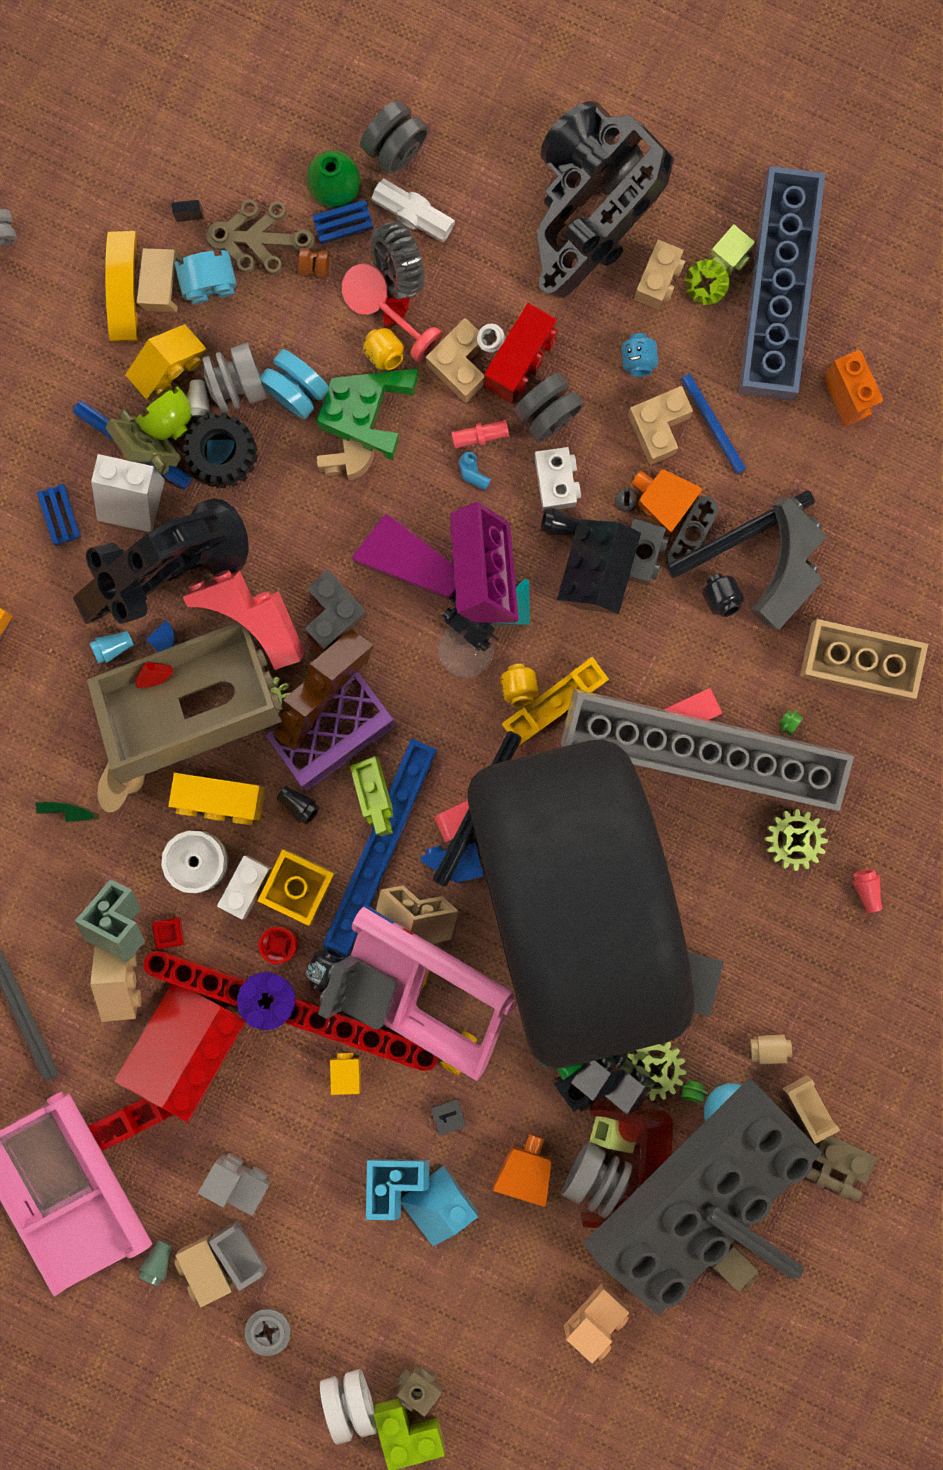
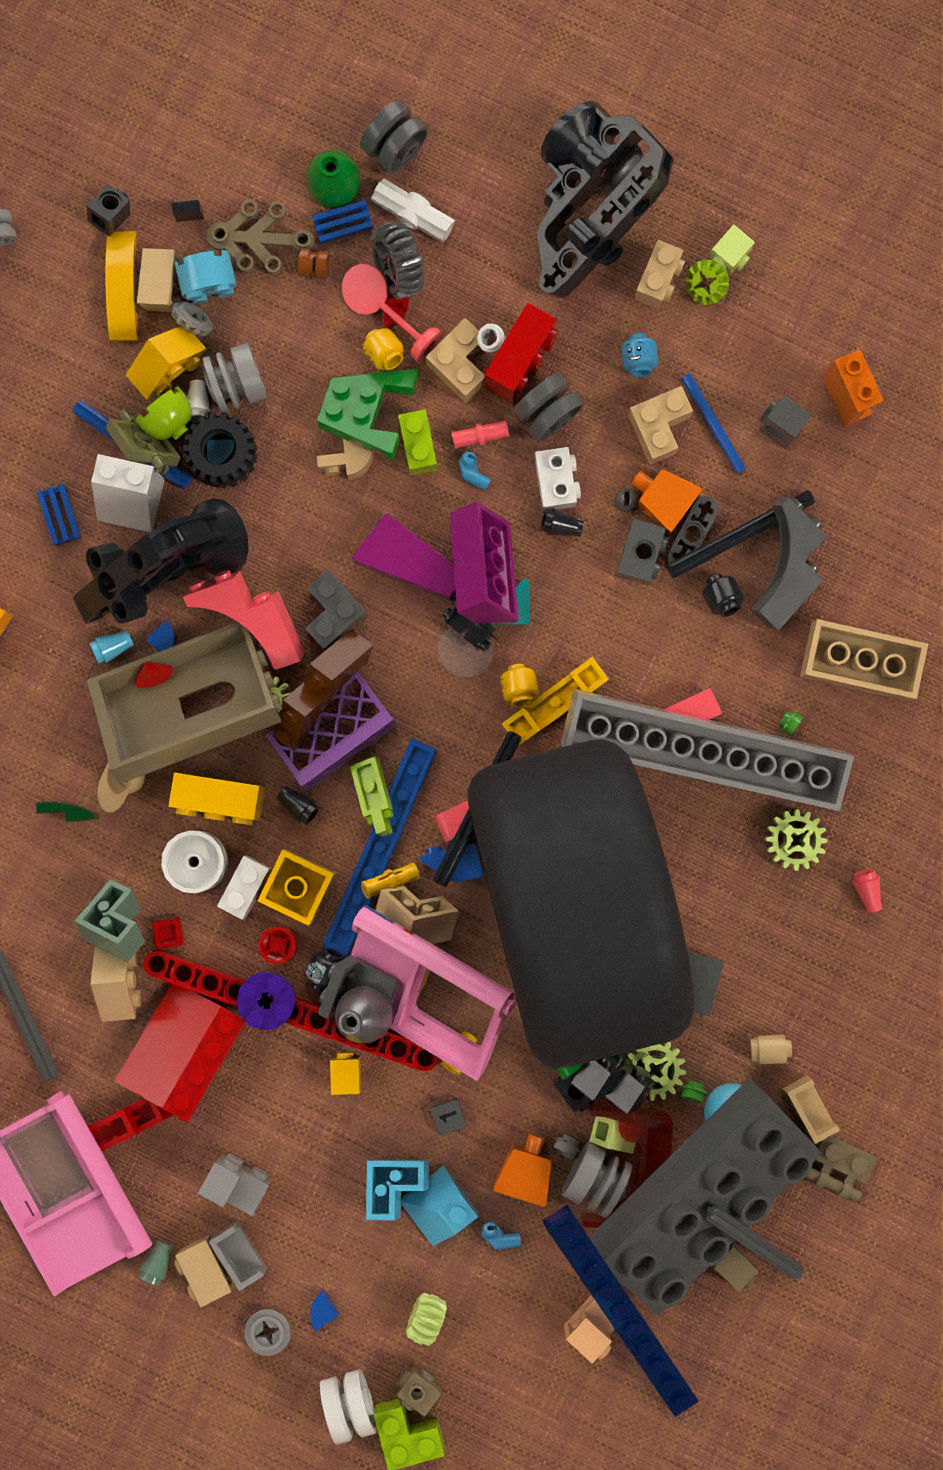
medium azure wheel [259,349,330,419] -> none
black brick [557,519,641,614] -> none
sand blue brick [738,166,825,401] -> none
none -> black brick [87,184,130,237]
none -> light grey gear [171,302,213,336]
none -> blue tile [310,1289,339,1332]
none -> flat silver piece [335,986,392,1043]
none -> yellow pin [361,863,420,899]
none -> lime brick [398,409,438,476]
none -> yellowish green gear [406,1293,447,1346]
none -> dark azure arm [481,1222,521,1250]
none -> clear blue plate [542,1204,699,1417]
none -> light grey plate [553,1134,580,1160]
none -> dark grey brick [759,395,811,449]

